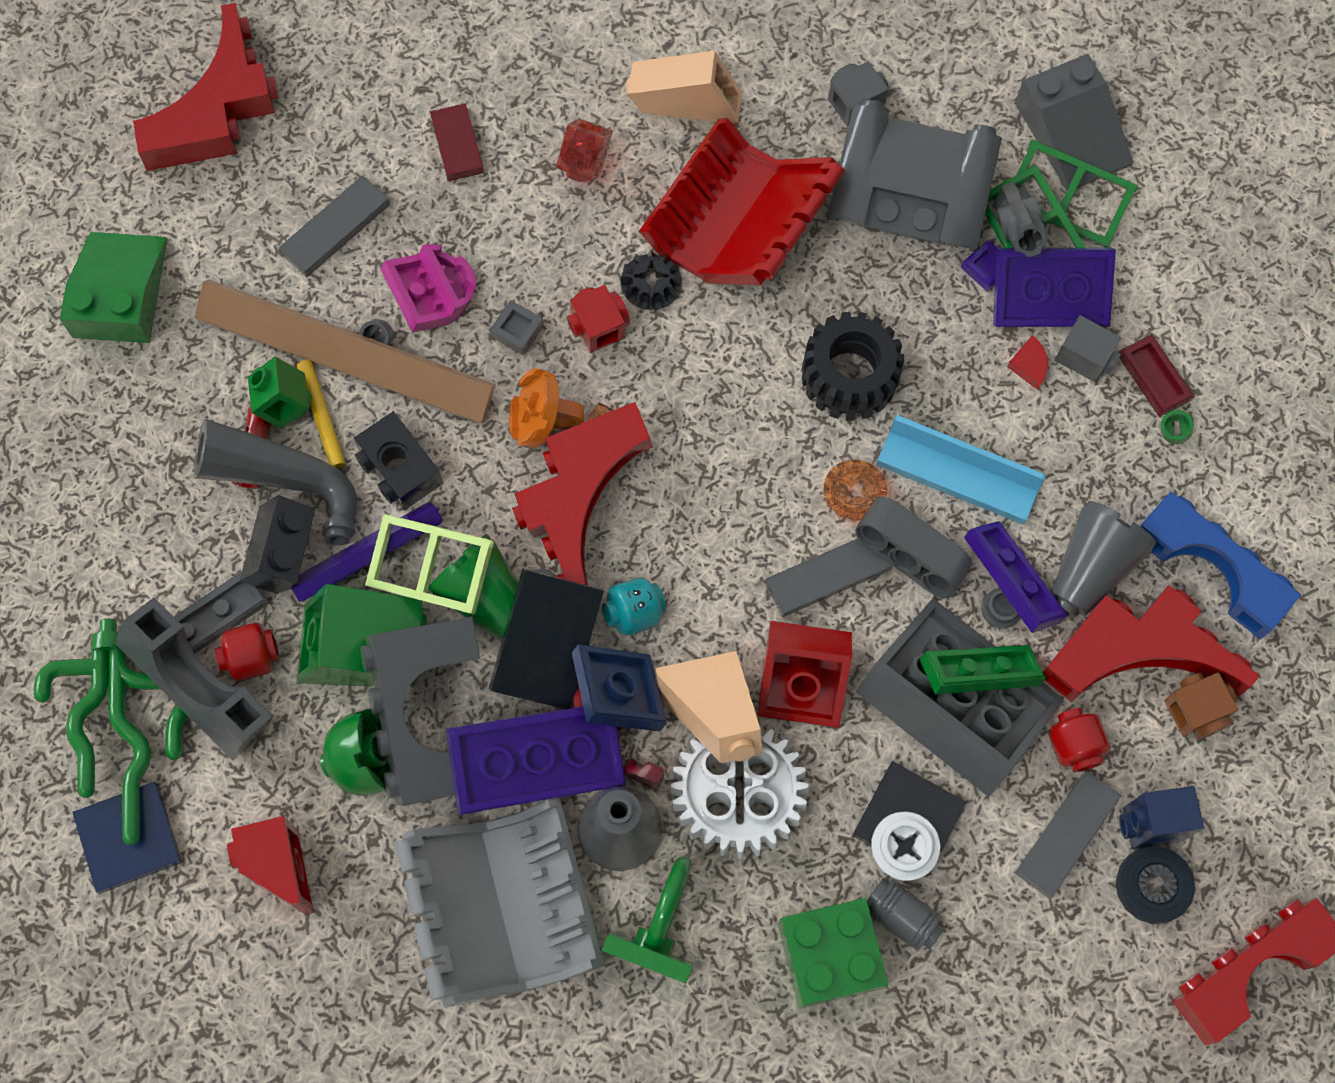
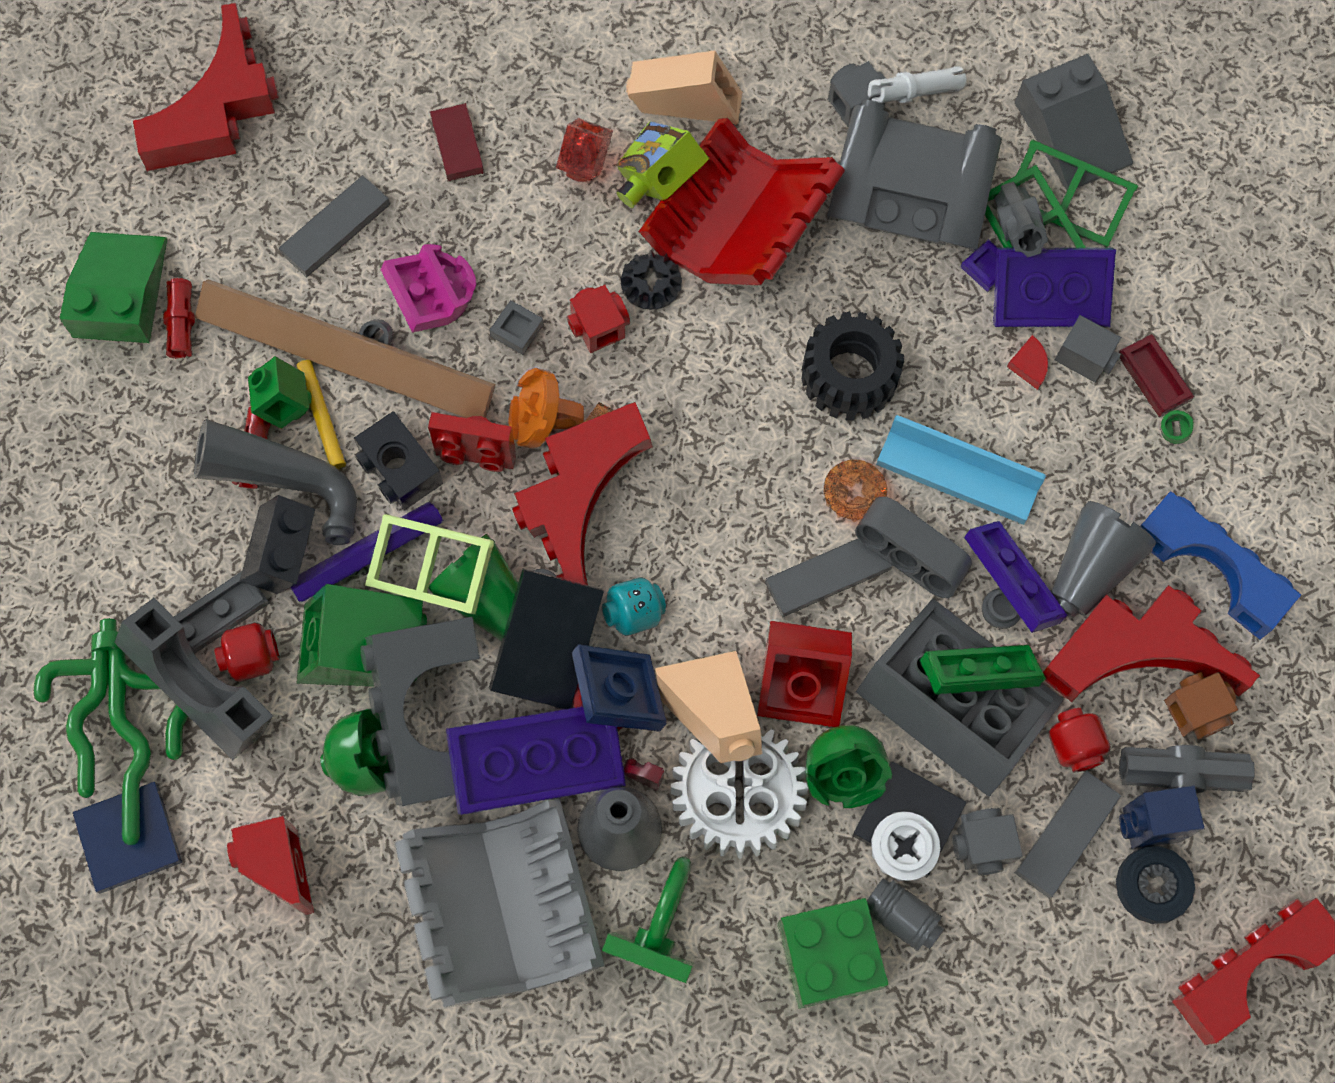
none -> red pin [163,278,195,359]
none -> red plate [428,412,516,472]
none -> lime torso [616,121,709,208]
none -> green cylinder [805,725,892,808]
none -> white pin [868,66,966,103]
none -> dark grey brick [952,808,1023,876]
none -> dark grey piece [1119,745,1255,793]

